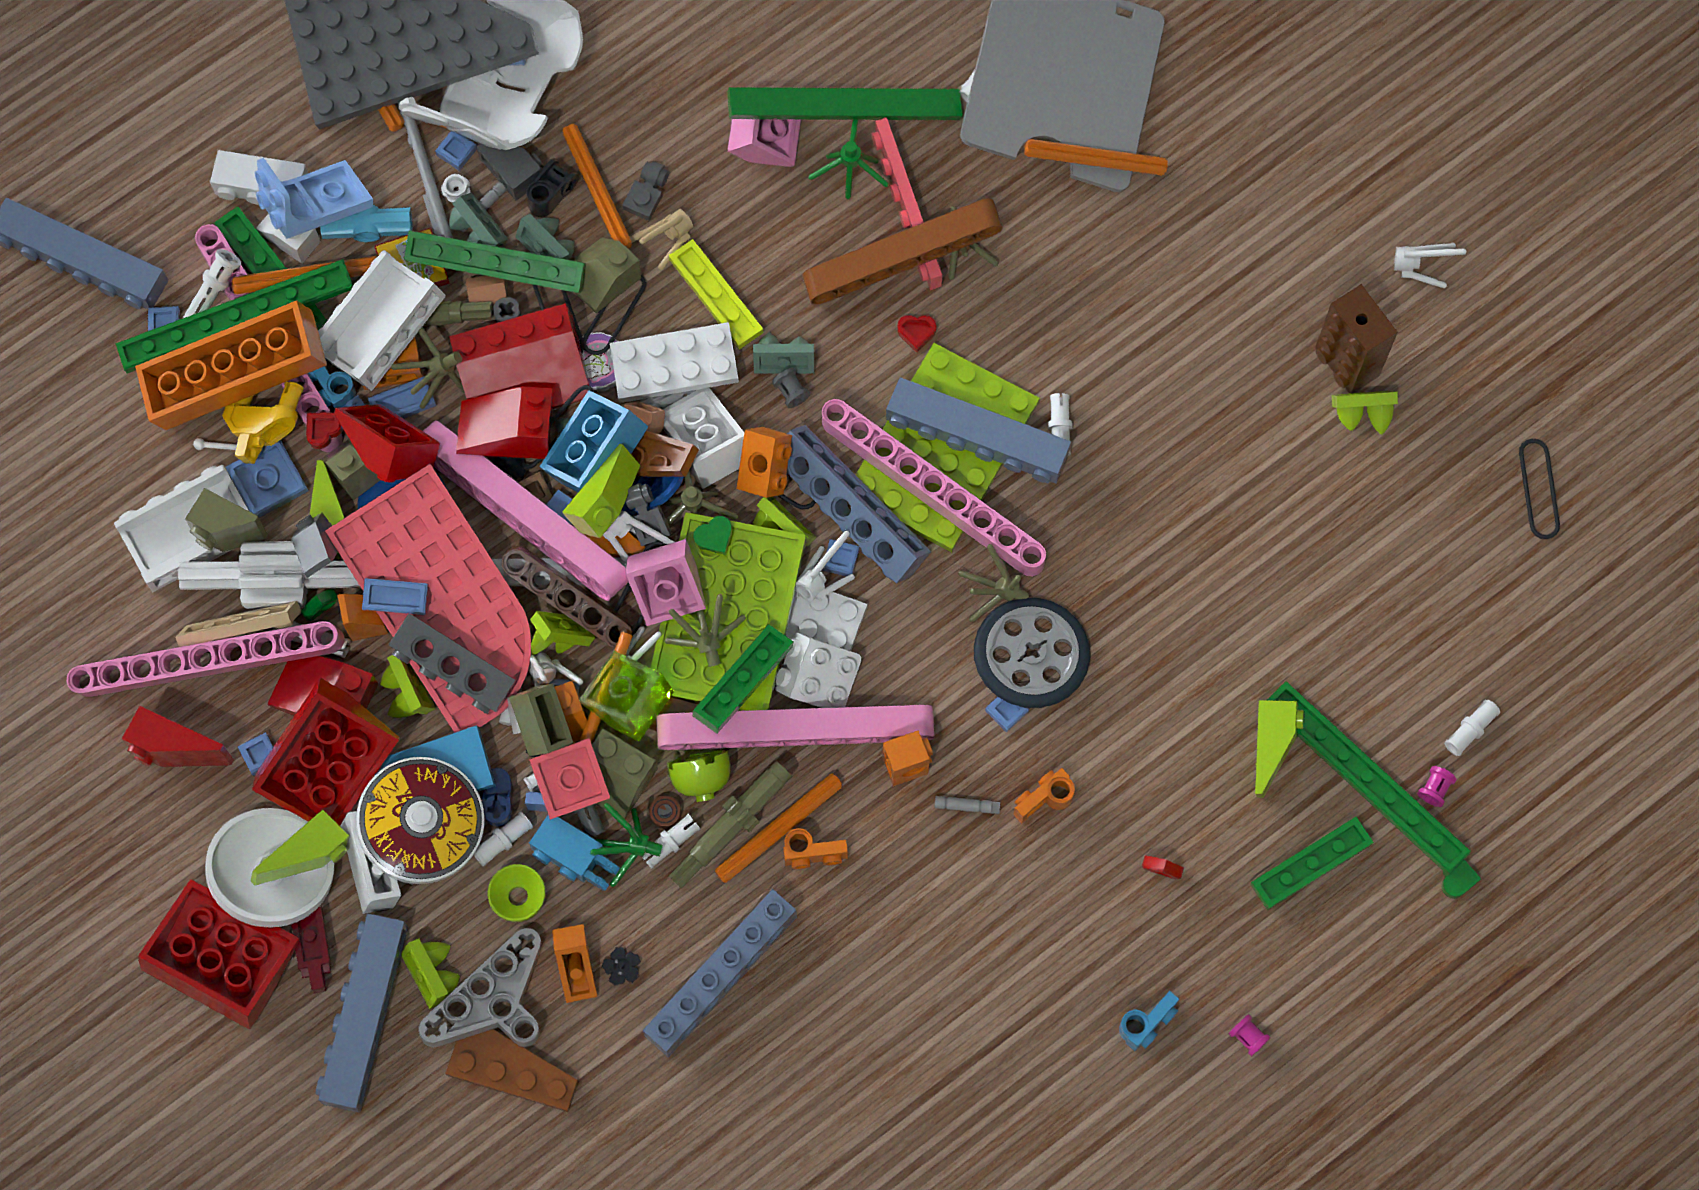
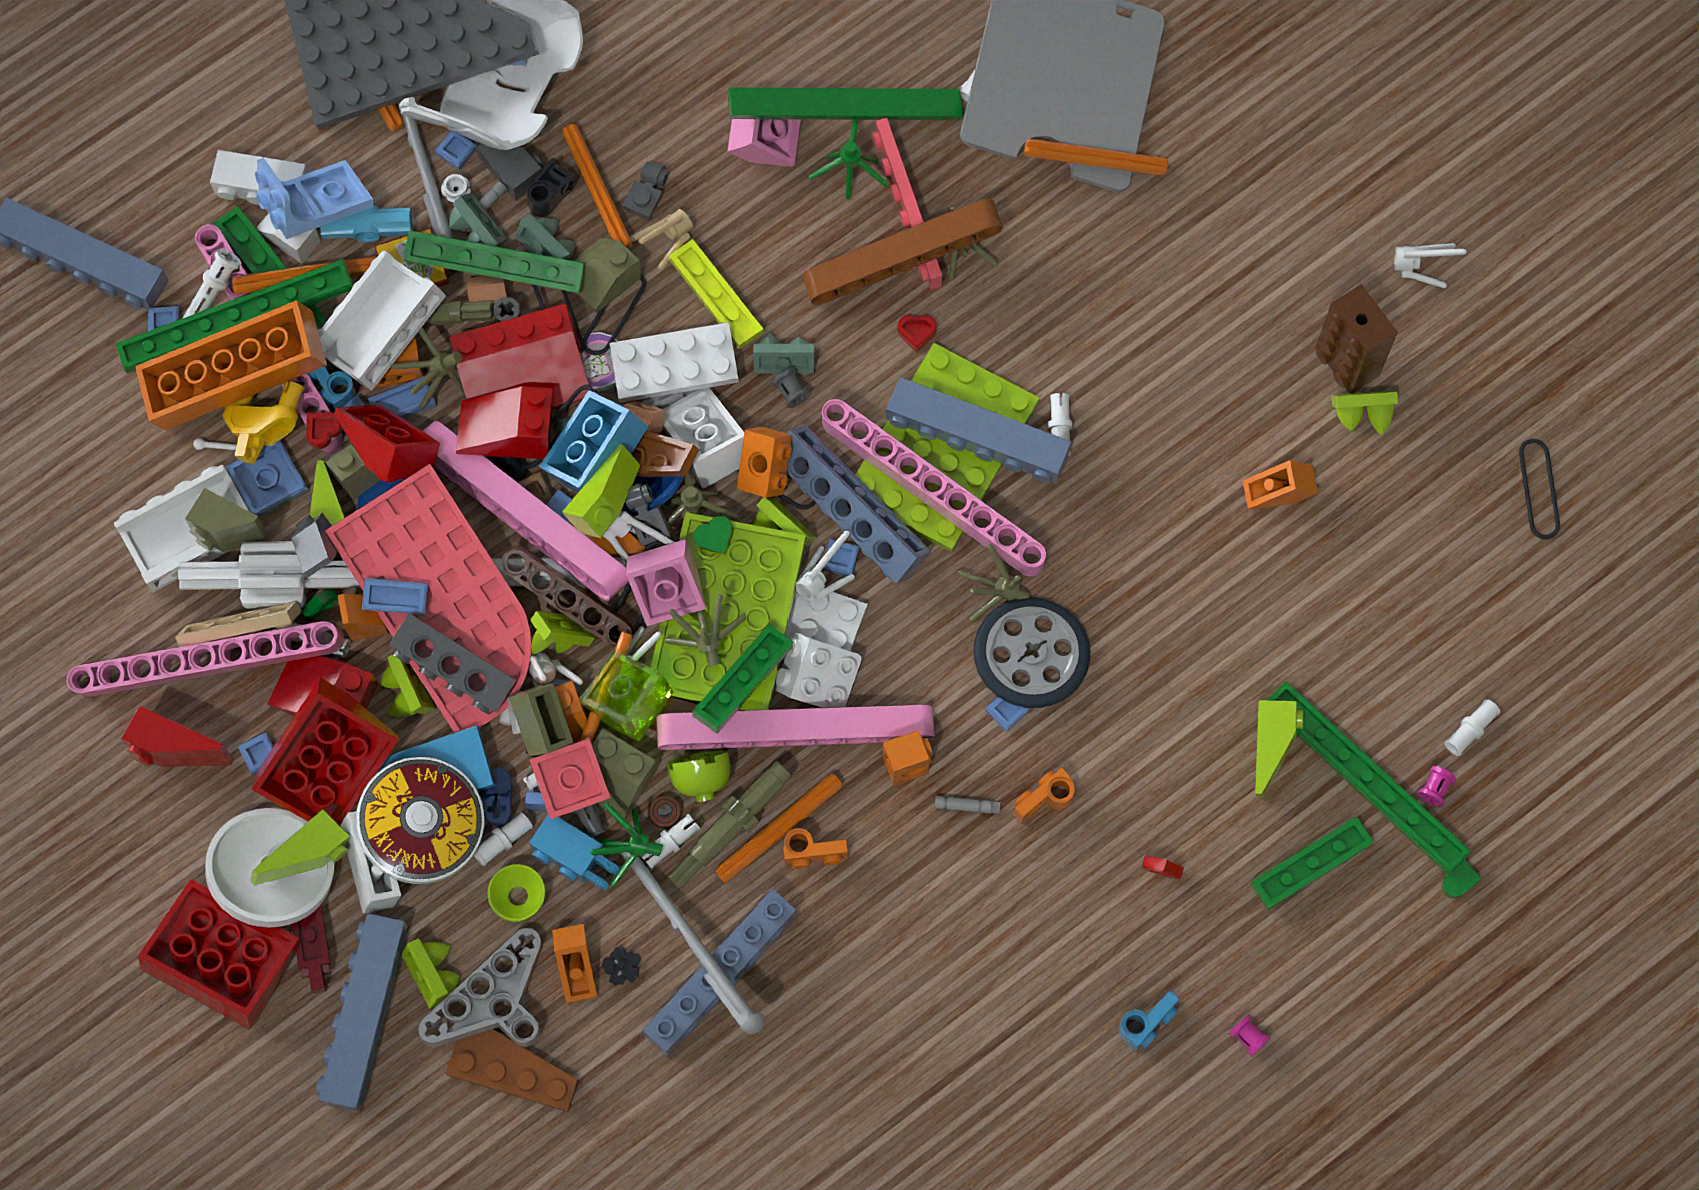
none -> light grey bar [621,852,765,1034]
none -> orange slope [1243,460,1318,509]

